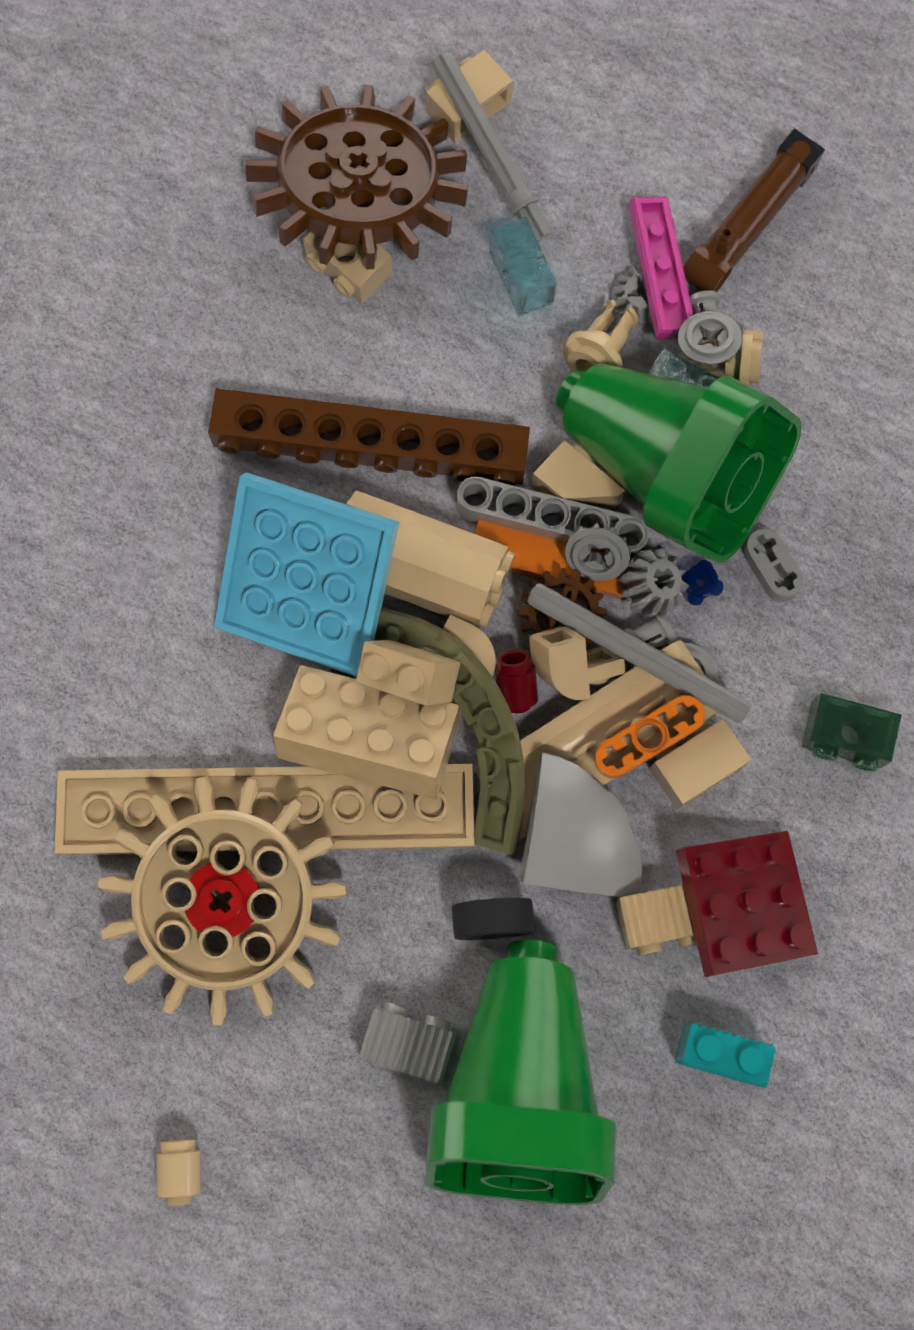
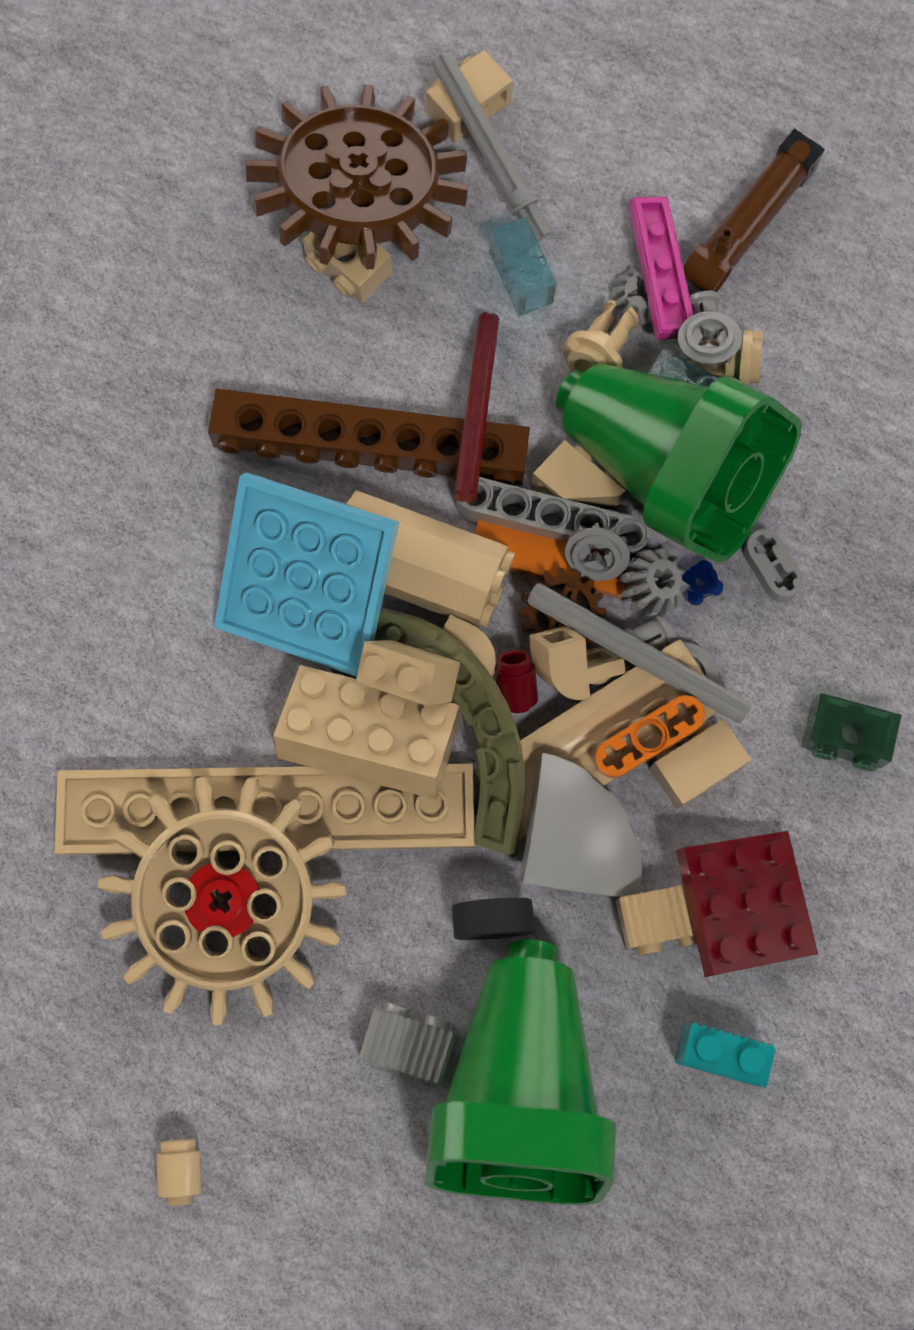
none -> dark red axle [454,312,499,503]

